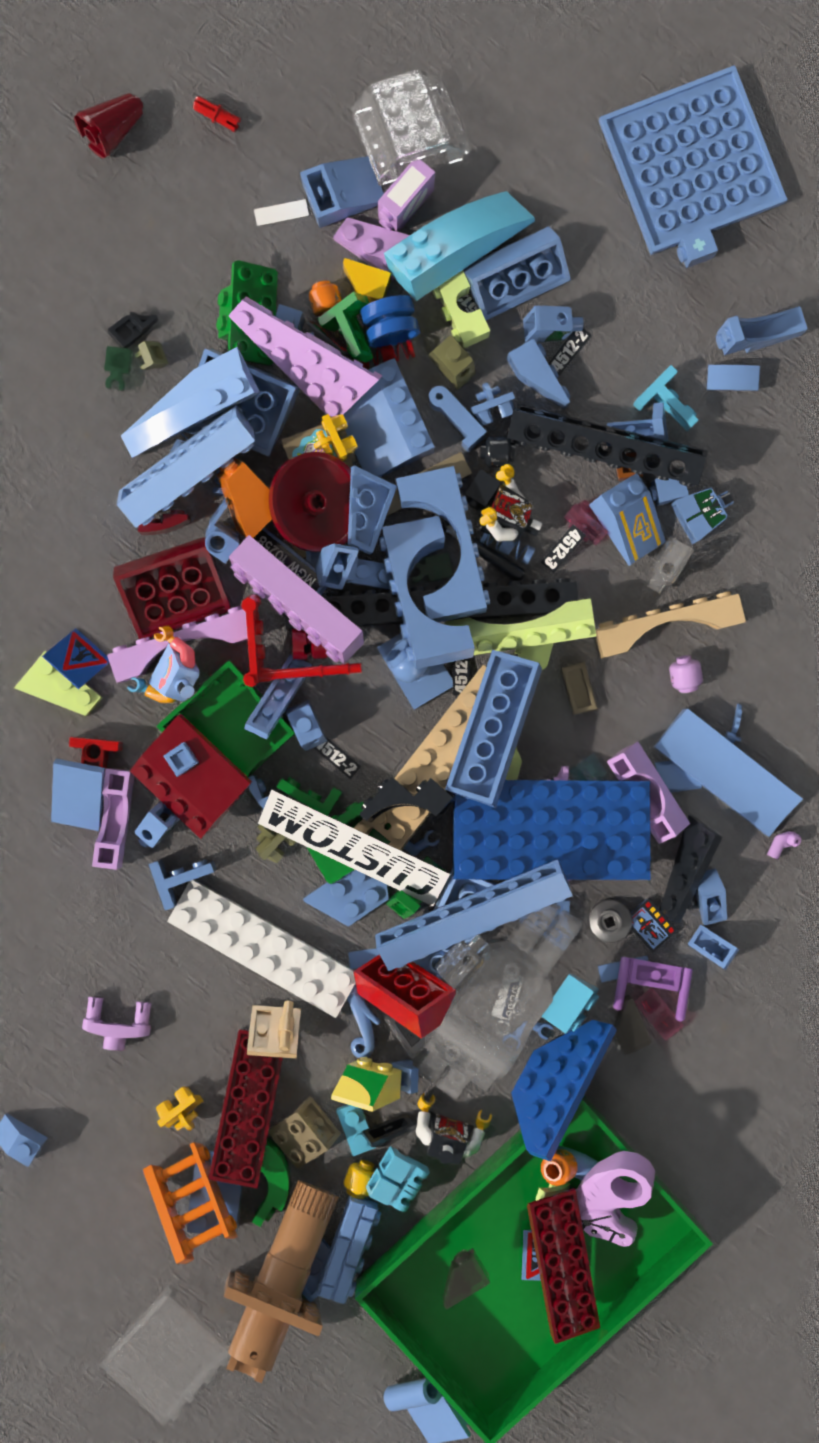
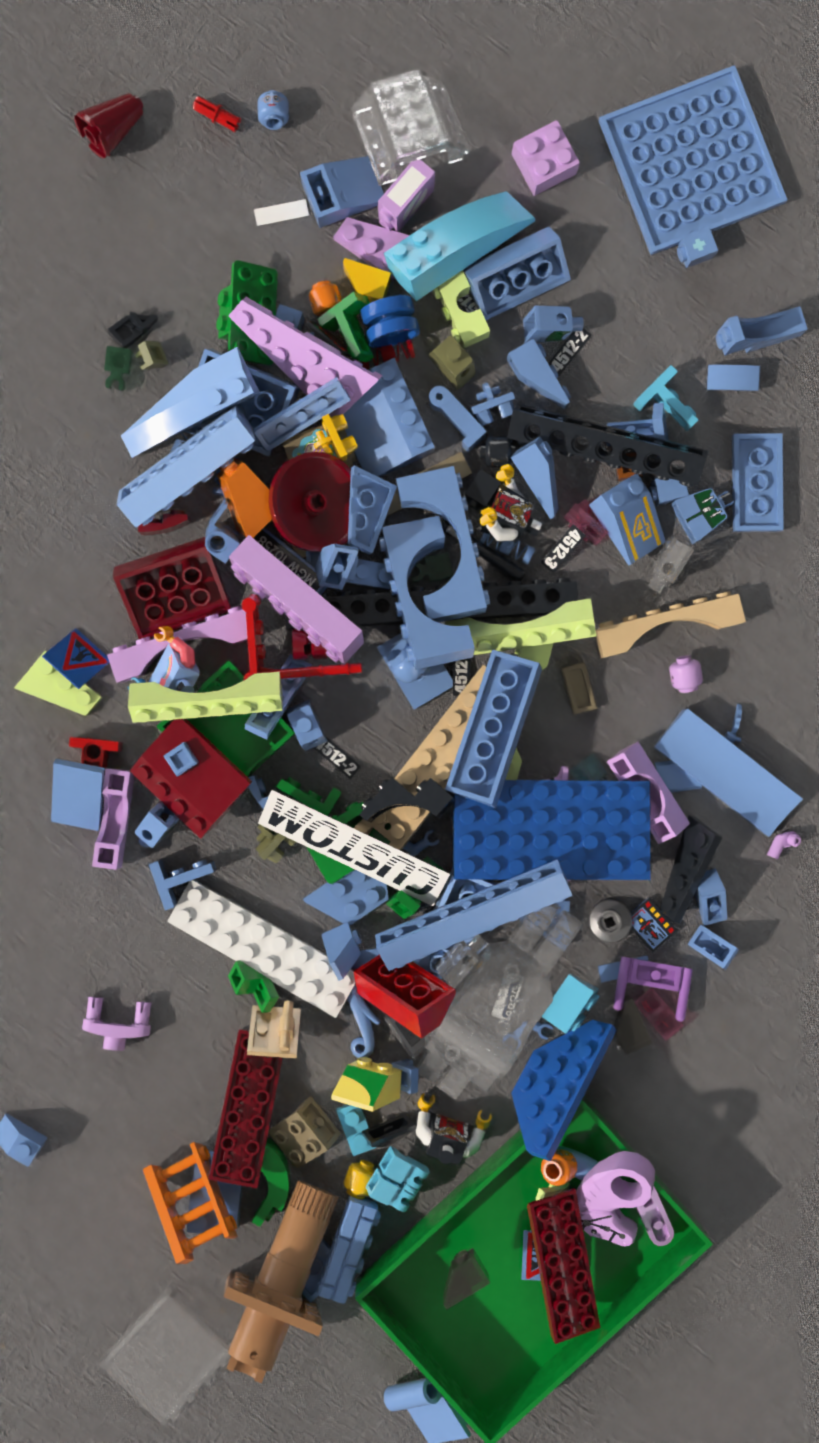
yellow hips [156,1086,204,1131] -> none
none -> yellowish green arch [128,672,283,723]
none -> green slope [228,960,279,1013]
none -> medium blue plate [253,377,351,452]
none -> medium blue head [257,90,289,130]
none -> medium blue slope [321,922,362,981]
none -> medium blue slope [511,437,559,519]
none -> lavender brick [512,120,580,196]
none -> lavender plate [636,1186,674,1246]
none -> medium blue plate [732,433,784,532]

